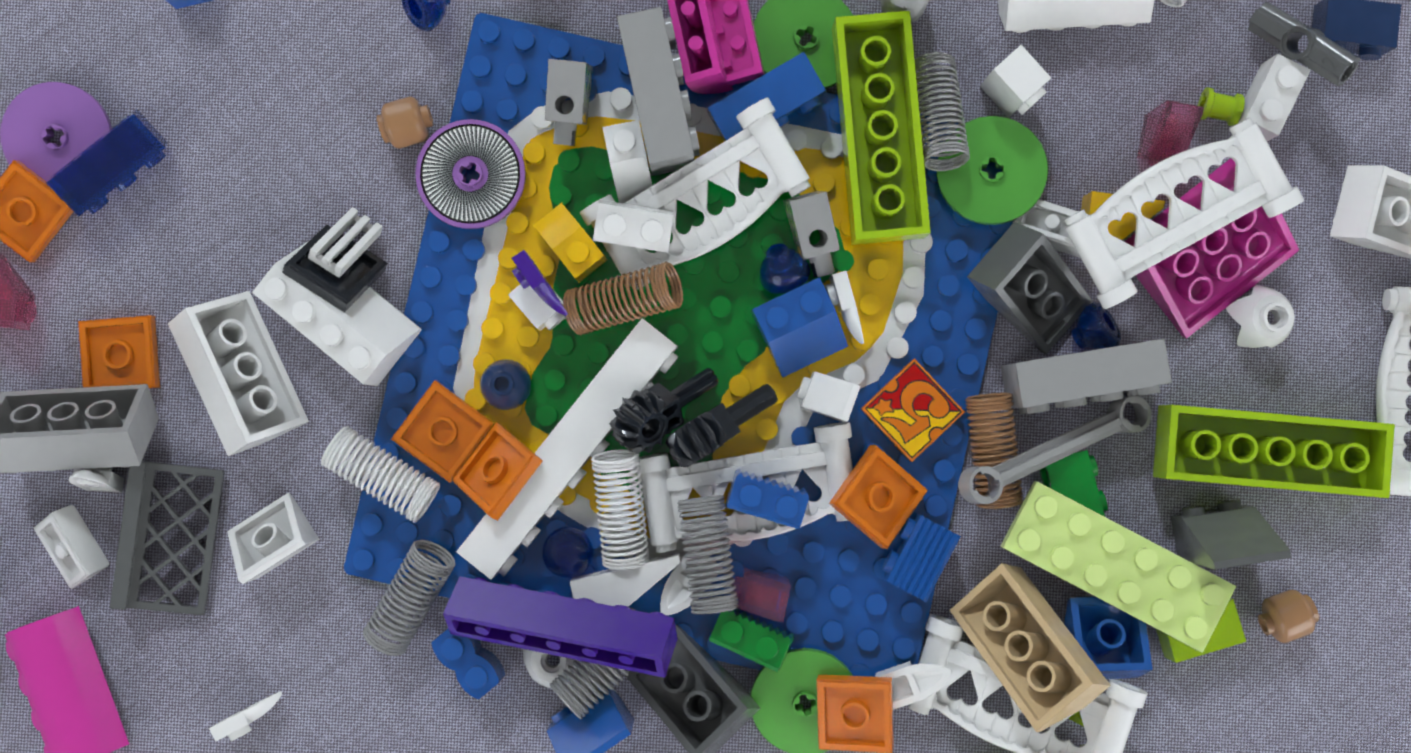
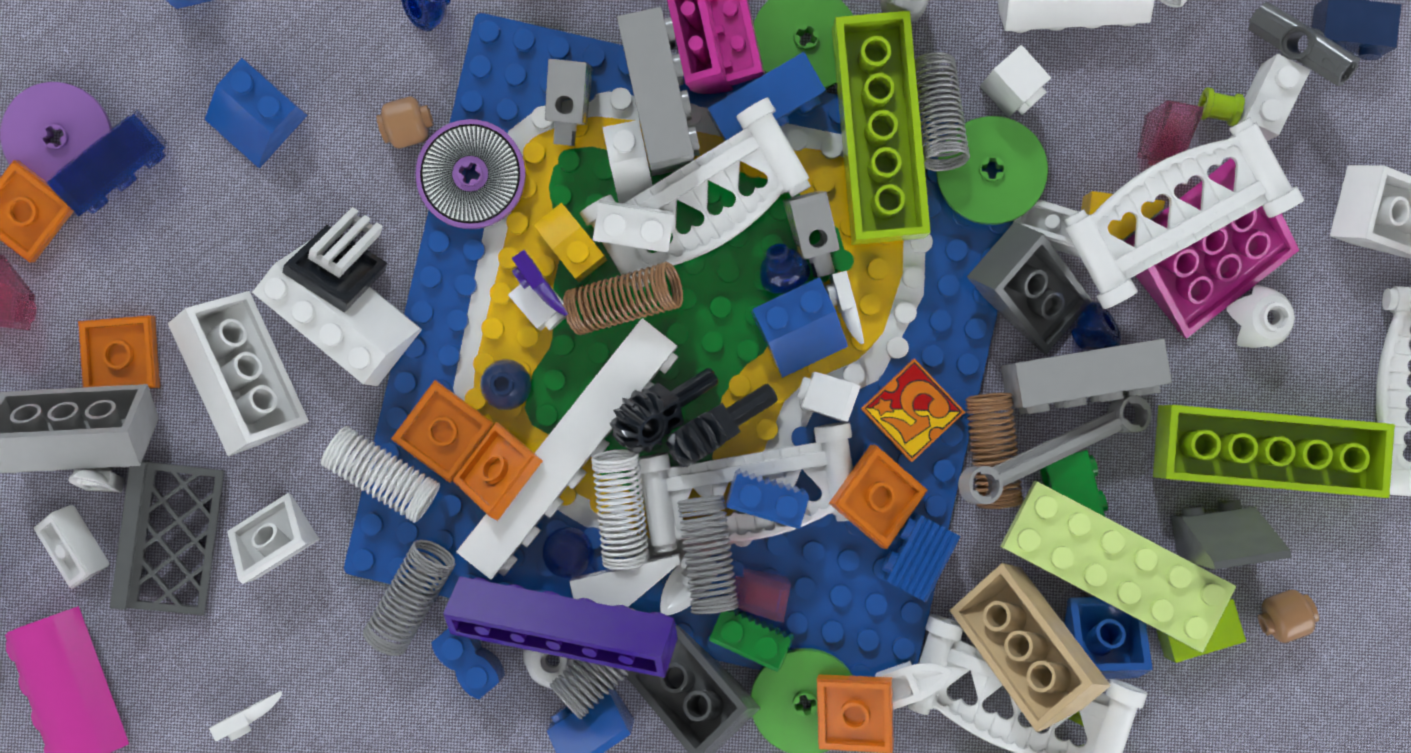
none -> blue slope [204,58,308,168]

